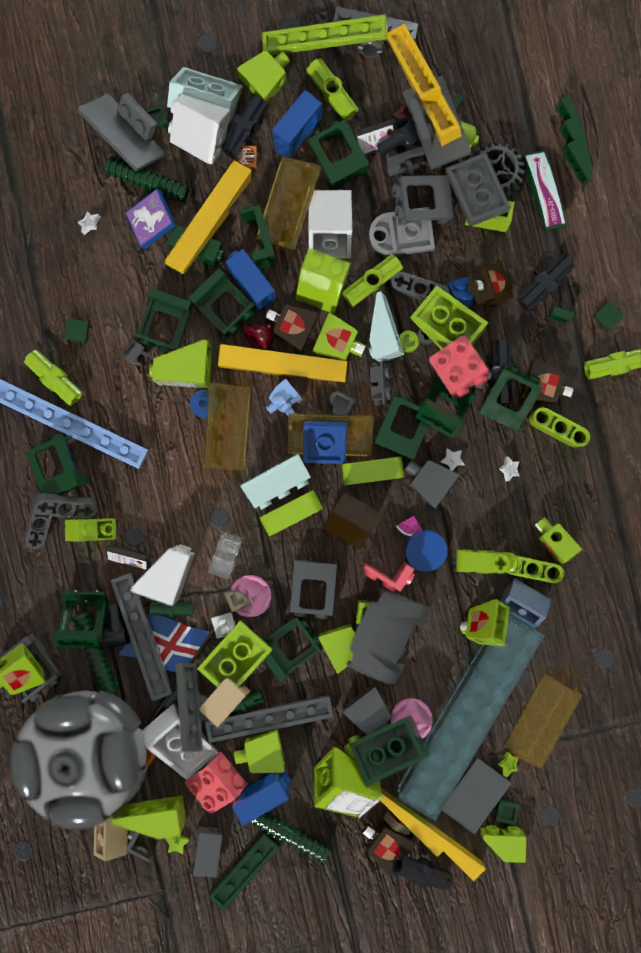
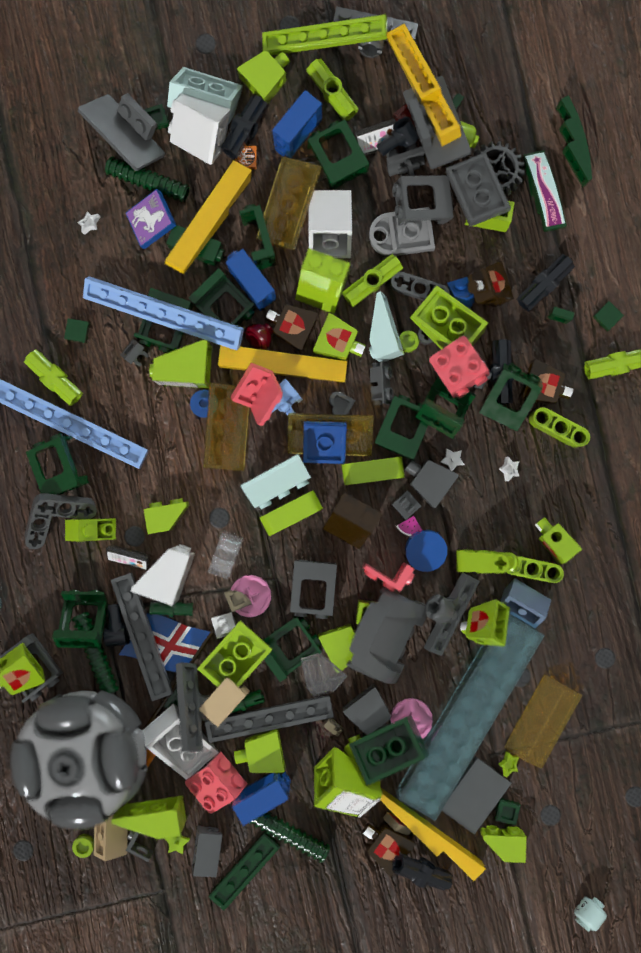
none -> lime tile [72,834,94,858]
none -> light blue plate [83,276,244,350]
none -> lime slope [144,498,189,534]
none -> coral bracket [231,363,283,426]
none -> clear slope [301,653,348,697]
none -> dark tan tile [323,718,344,736]
none -> dark grey tile [391,490,421,520]
none -> dark grey plate [424,572,480,656]
none -> light aqua head [574,897,607,932]

